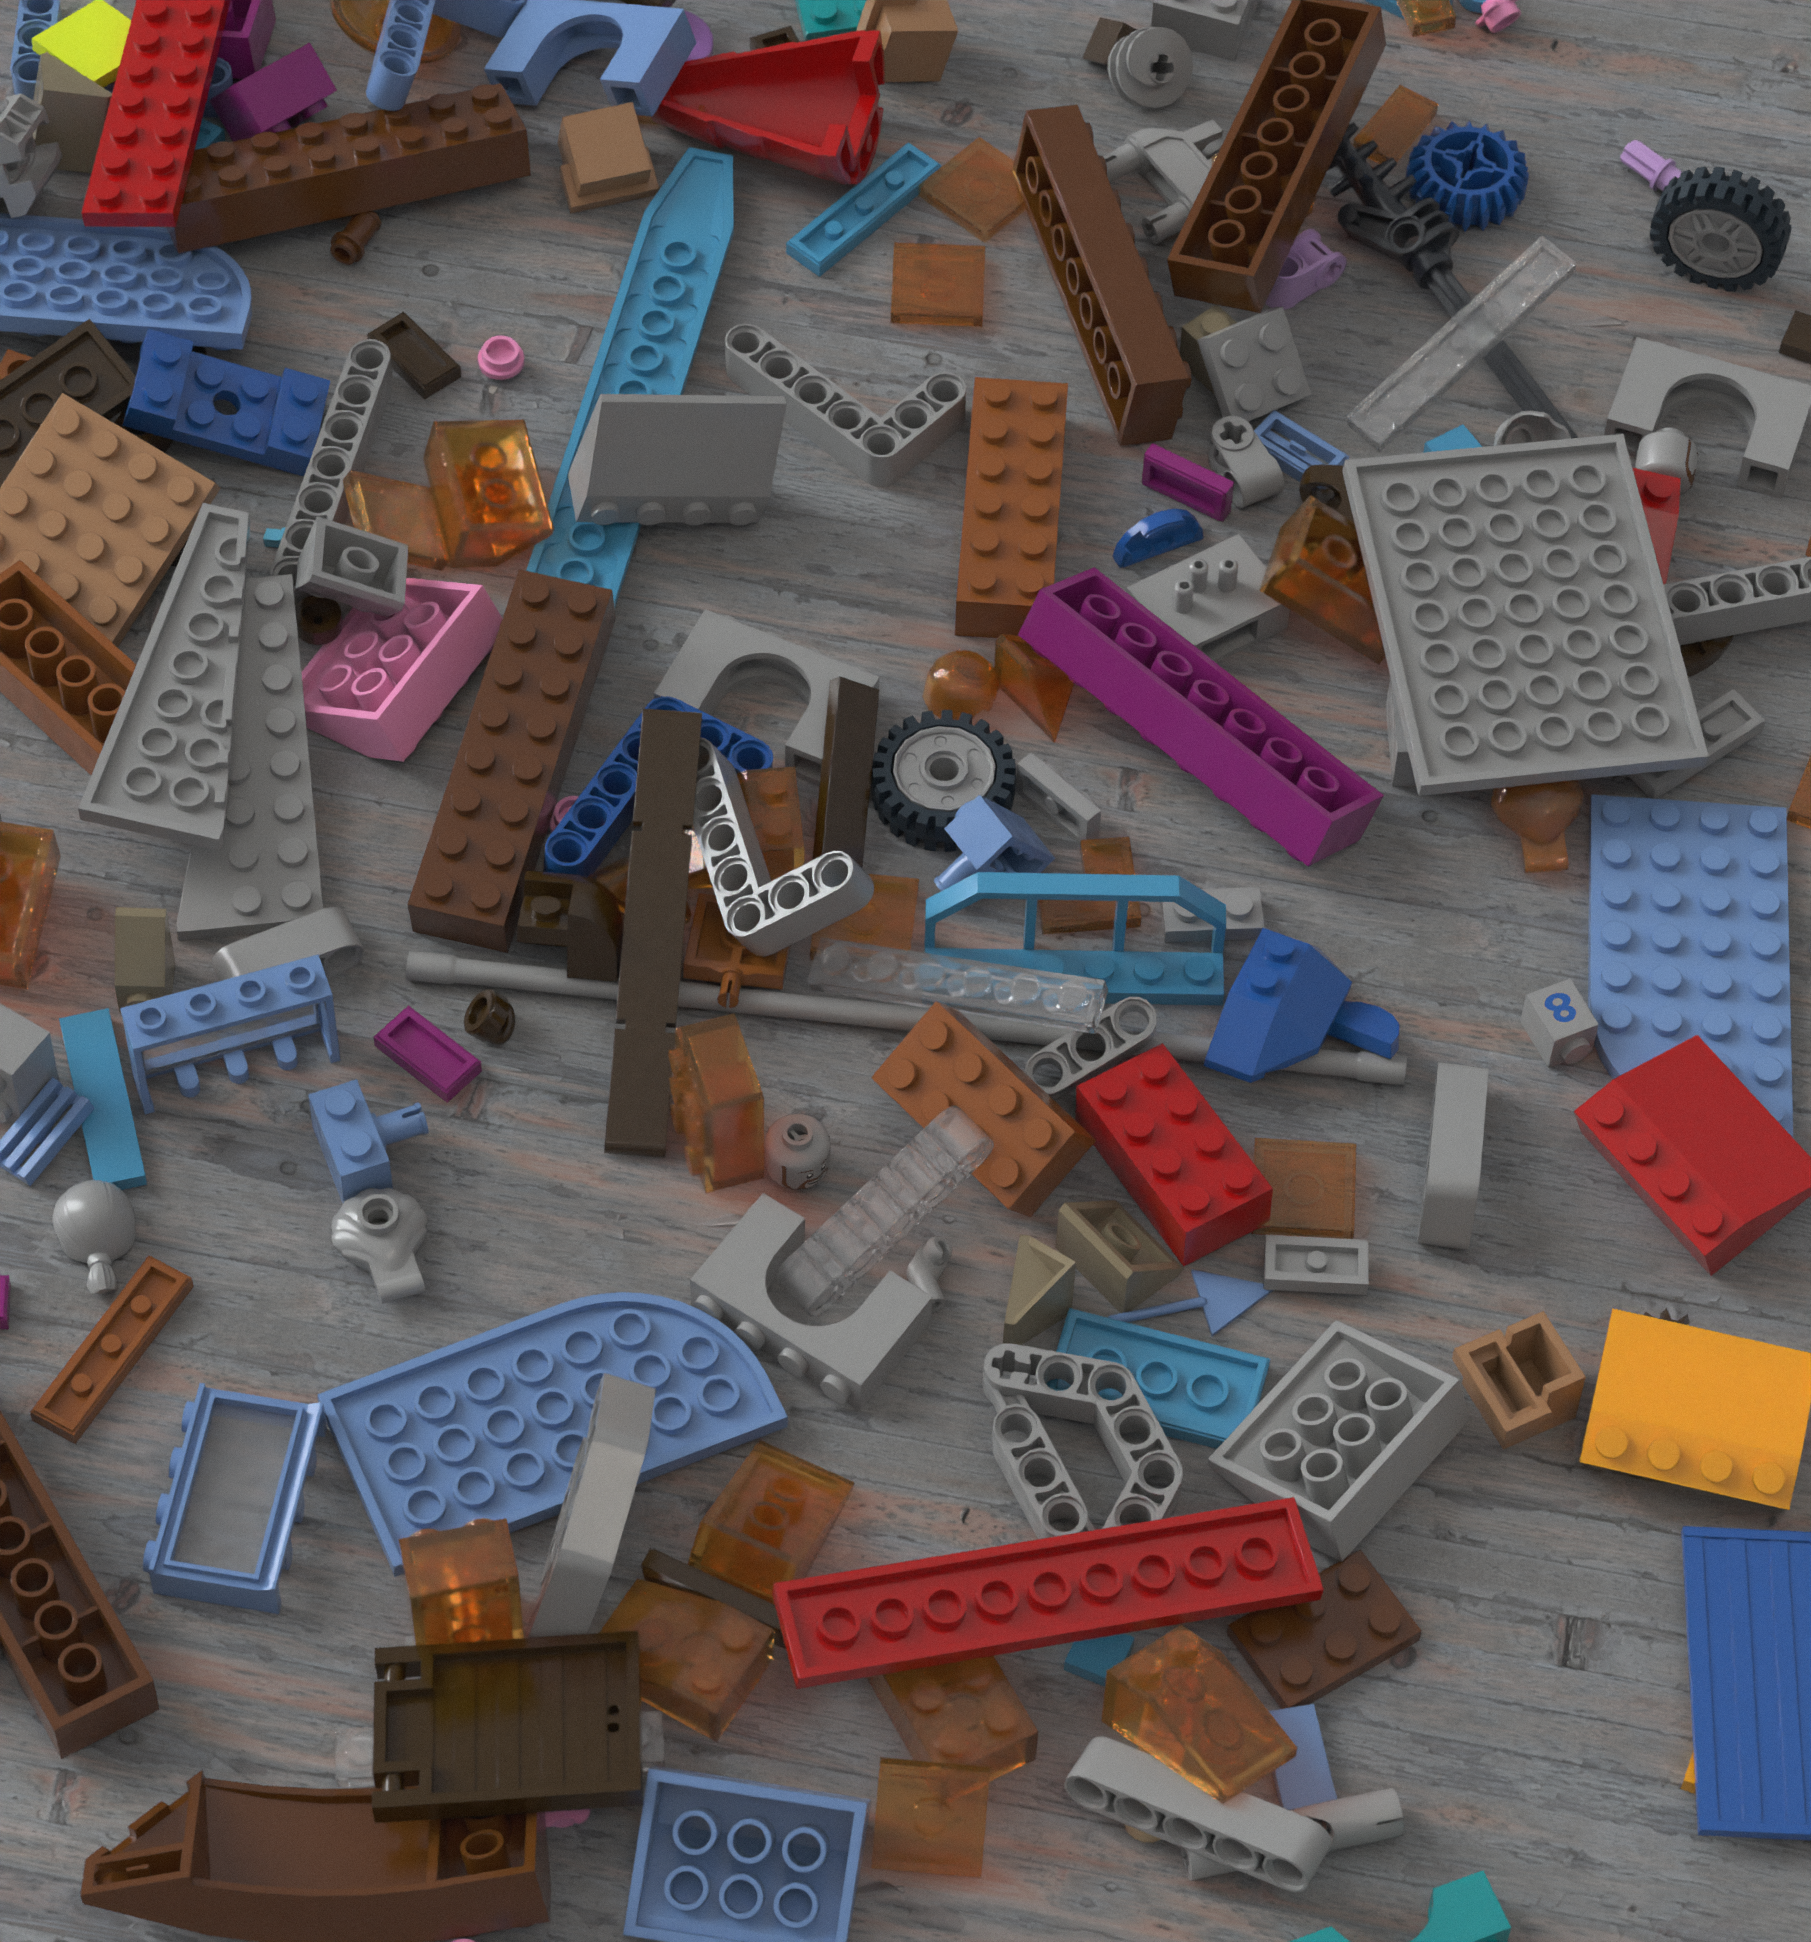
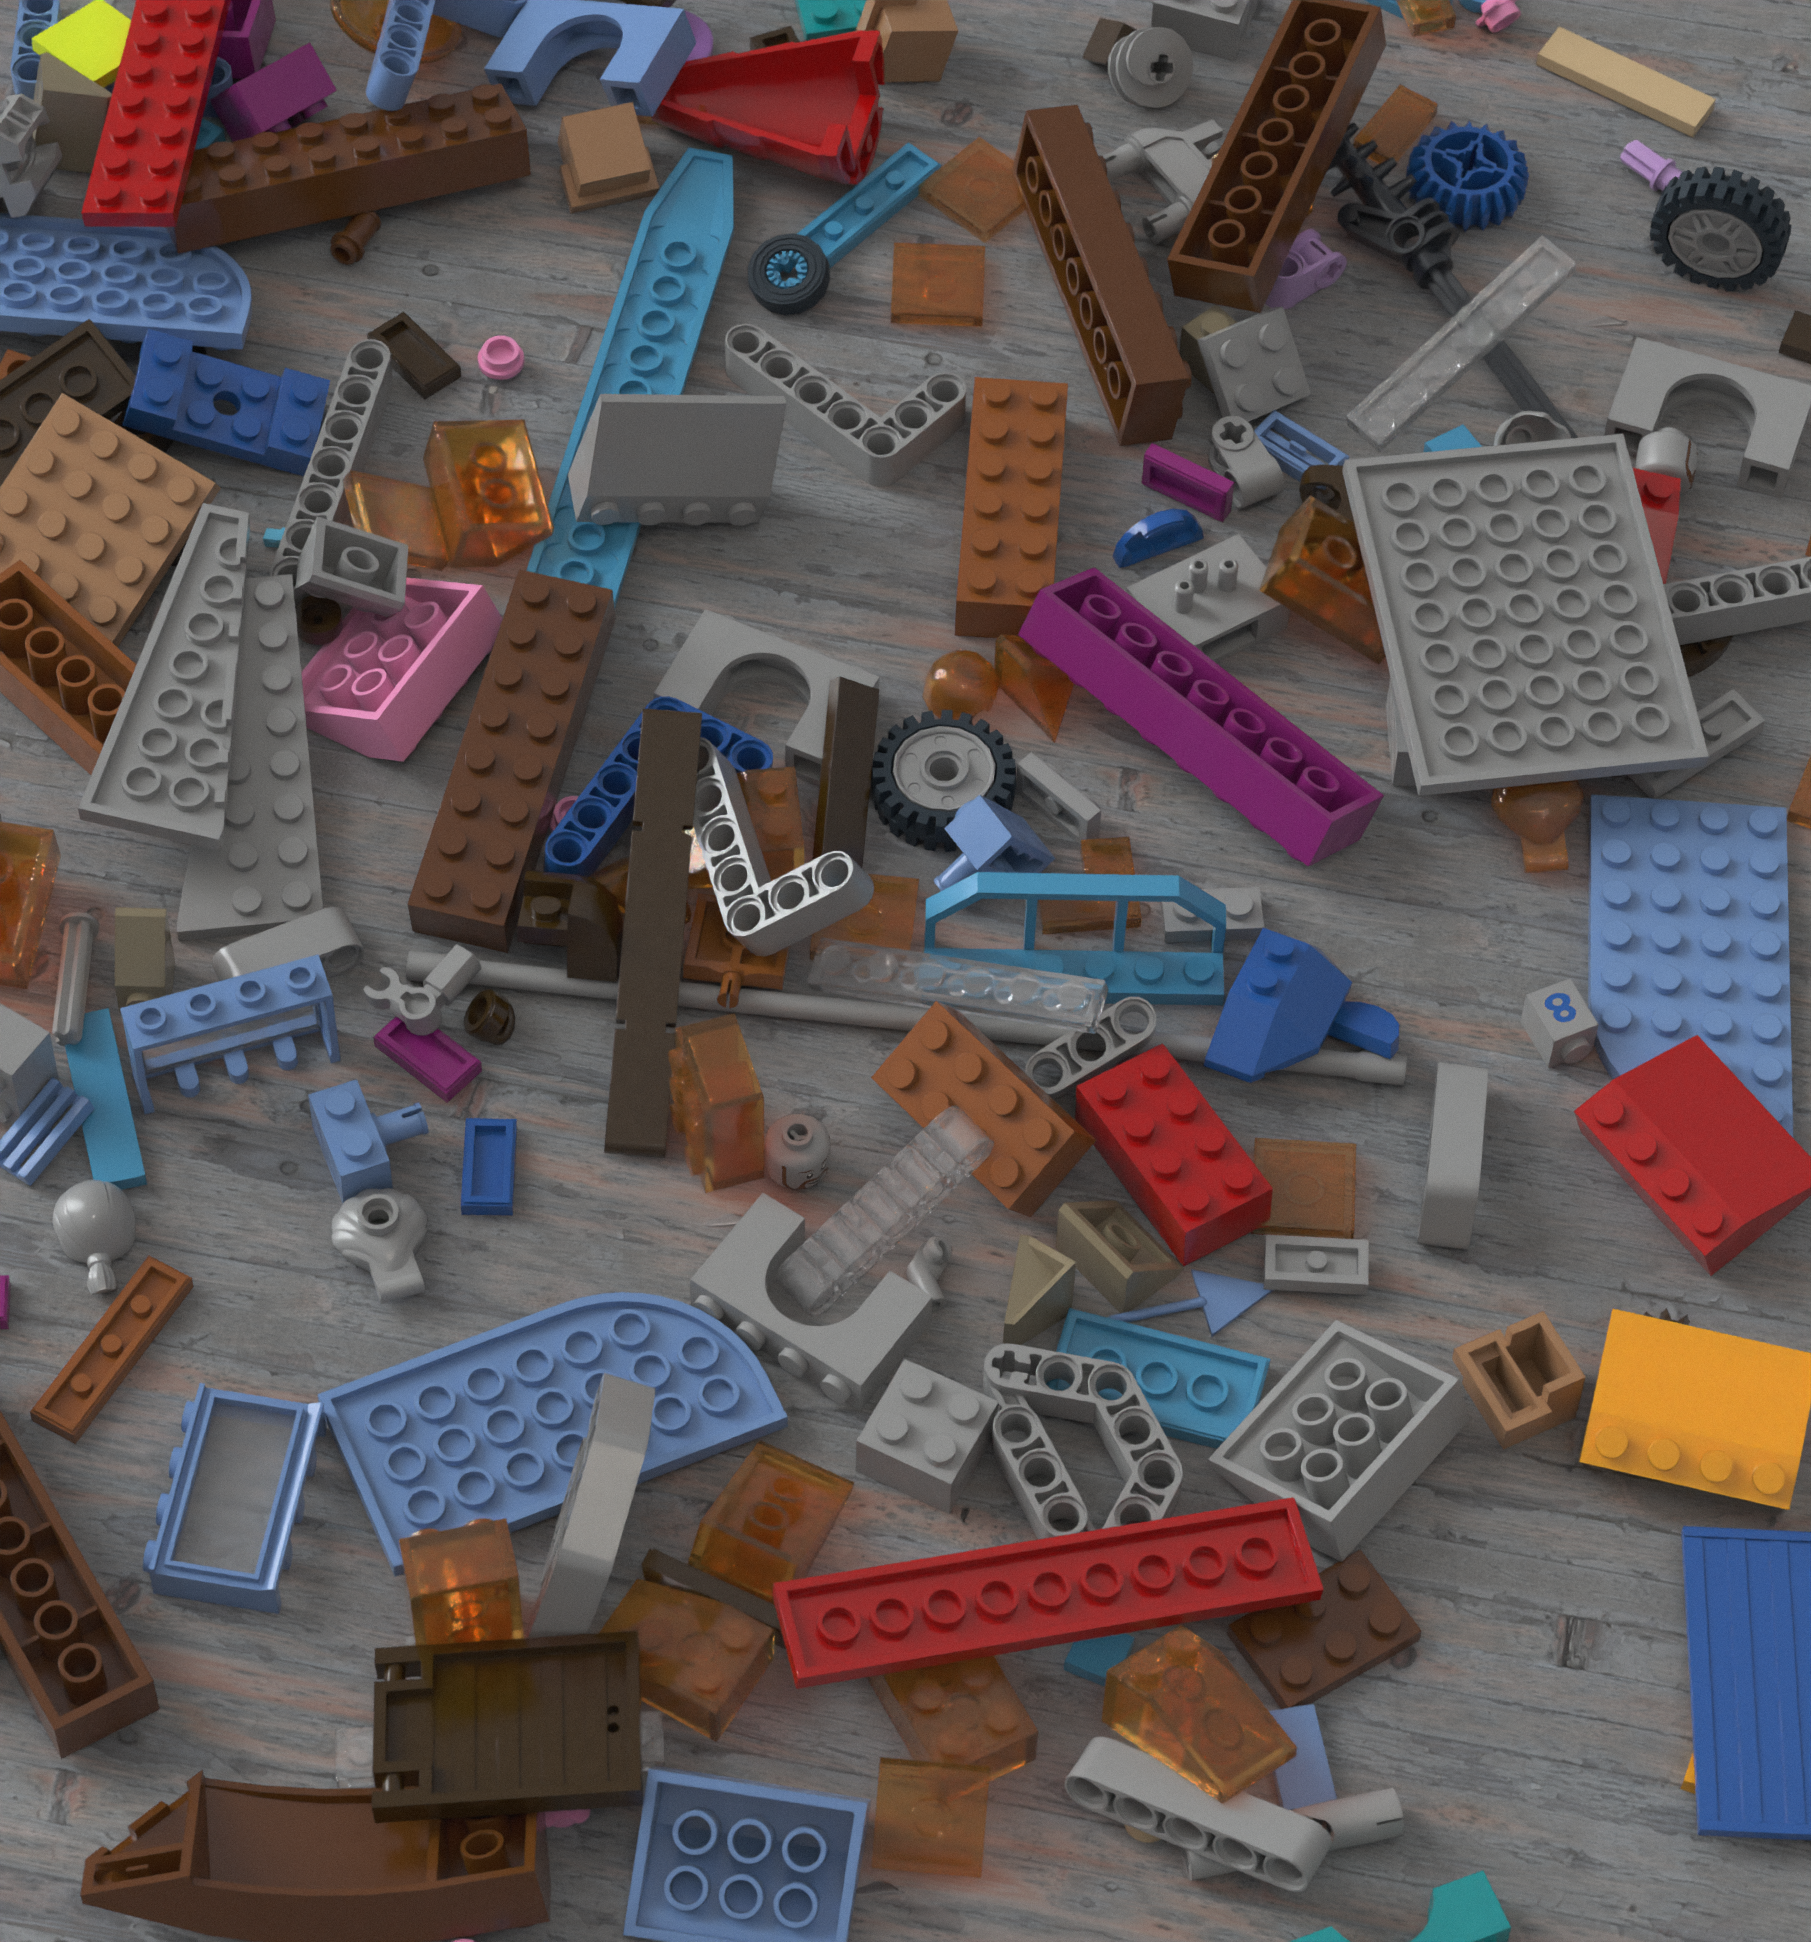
none -> light grey axle [52,912,100,1046]
none -> light grey bar [363,944,481,1035]
none -> blue tile [461,1118,517,1216]
none -> black bush [748,233,830,315]
none -> light grey brick [855,1358,999,1514]
none -> tan tile [1536,27,1716,137]

